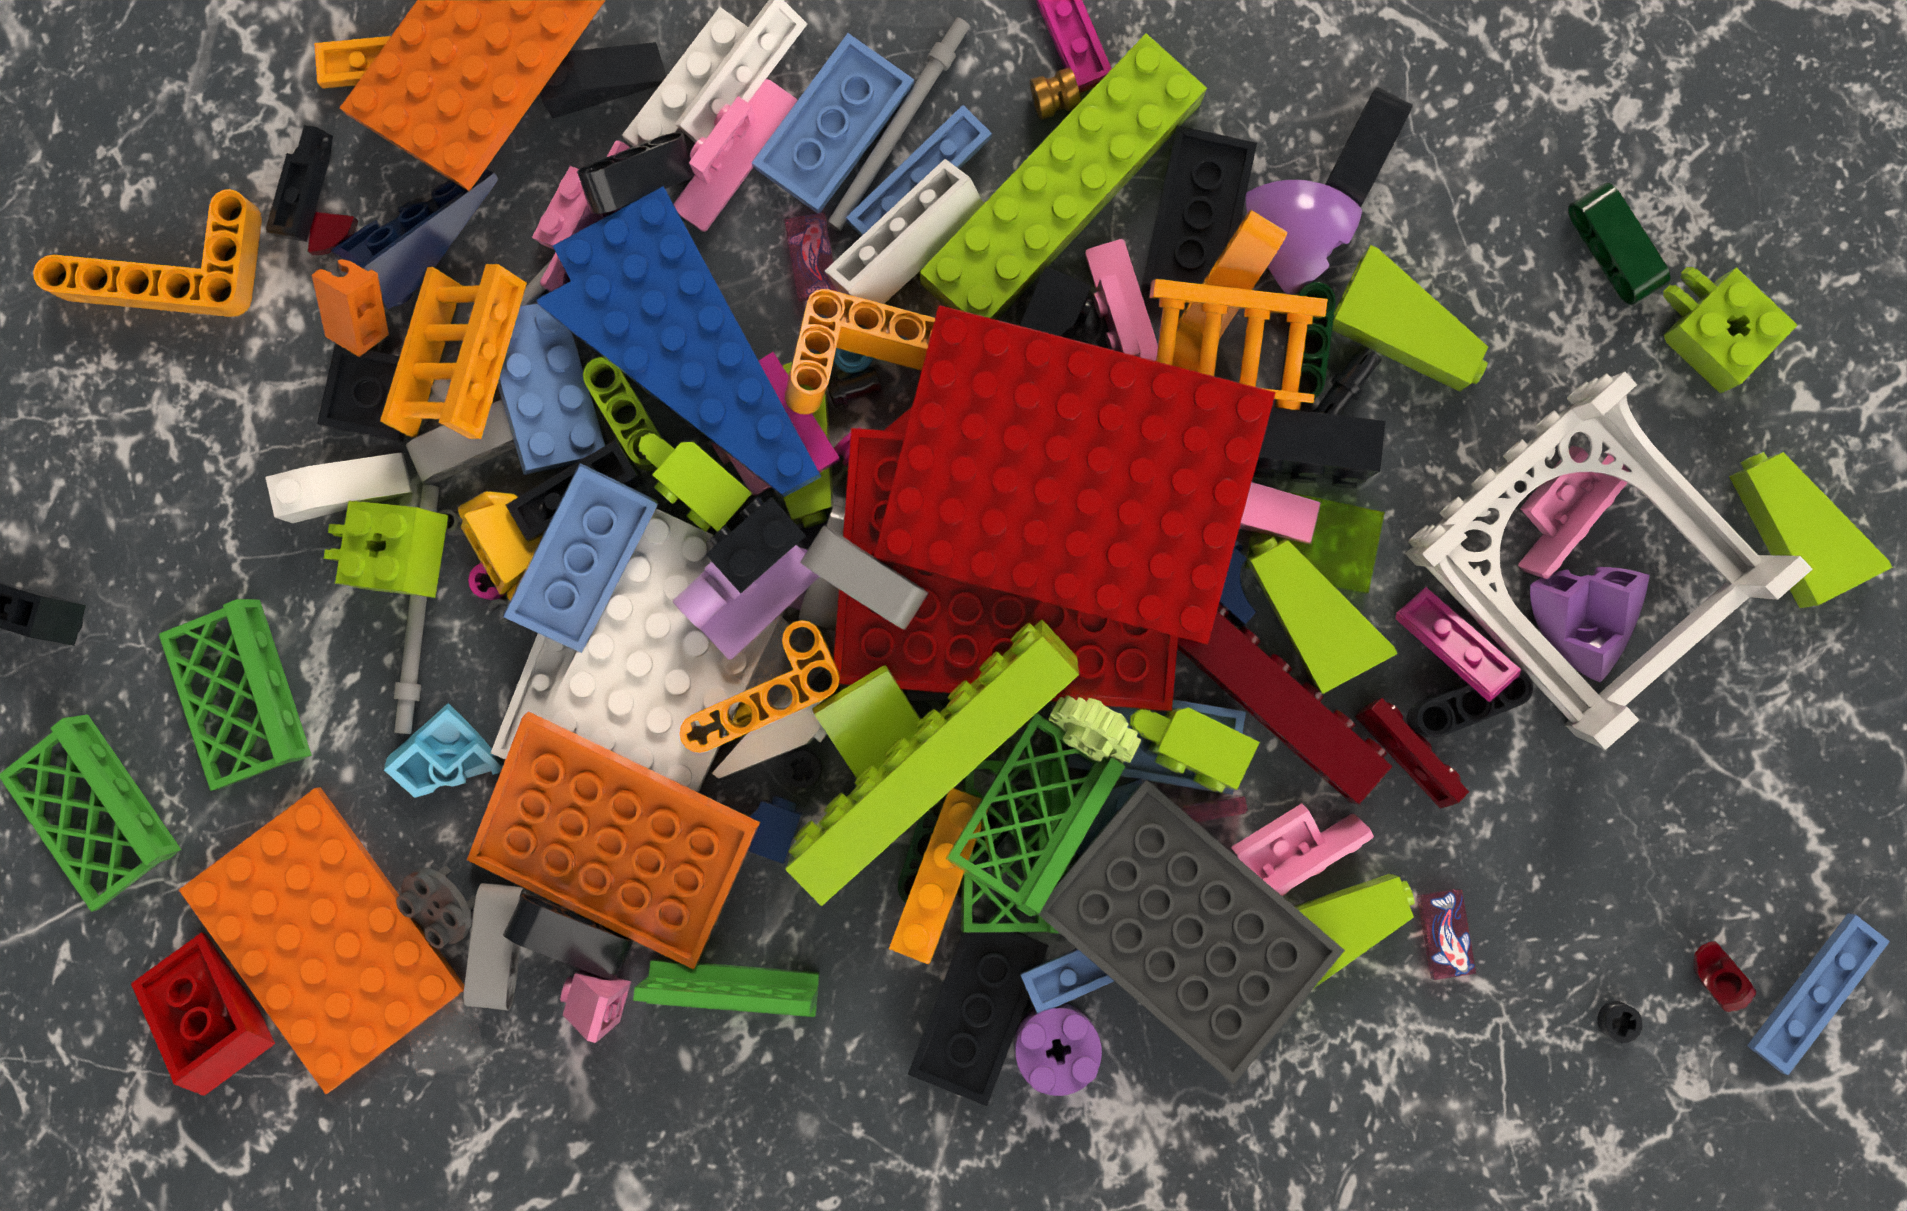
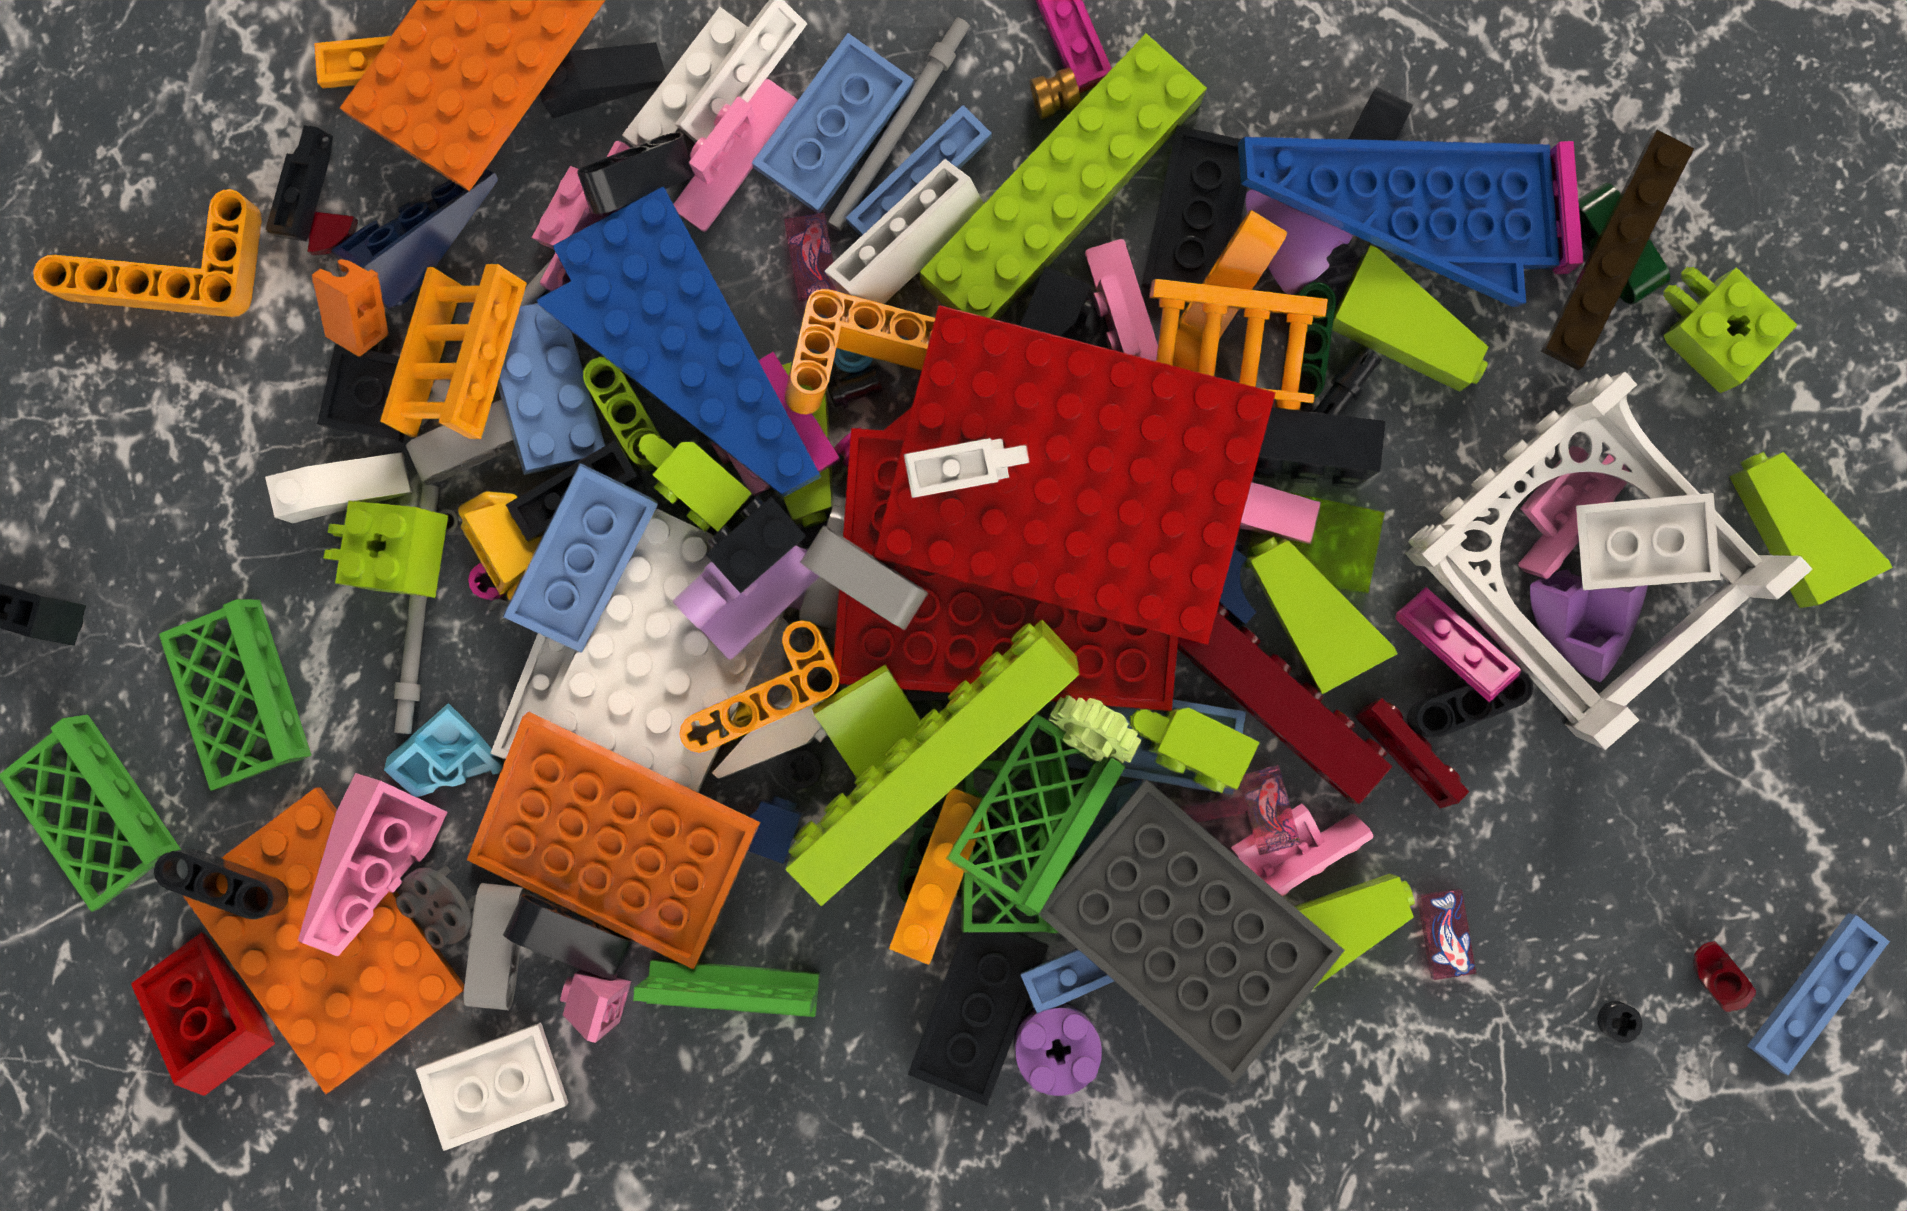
none -> black beam [154,848,289,920]
none -> bright pink wedge [298,773,448,956]
none -> white plate [416,1022,569,1151]
none -> white hinge [904,438,1029,498]
none -> blue wing [1238,137,1560,307]
none -> clear pink tile [1240,765,1301,855]
none -> dark brown plate [1541,129,1695,371]
none -> dark pink tile [1550,141,1583,274]
none -> white plate [1576,493,1721,590]

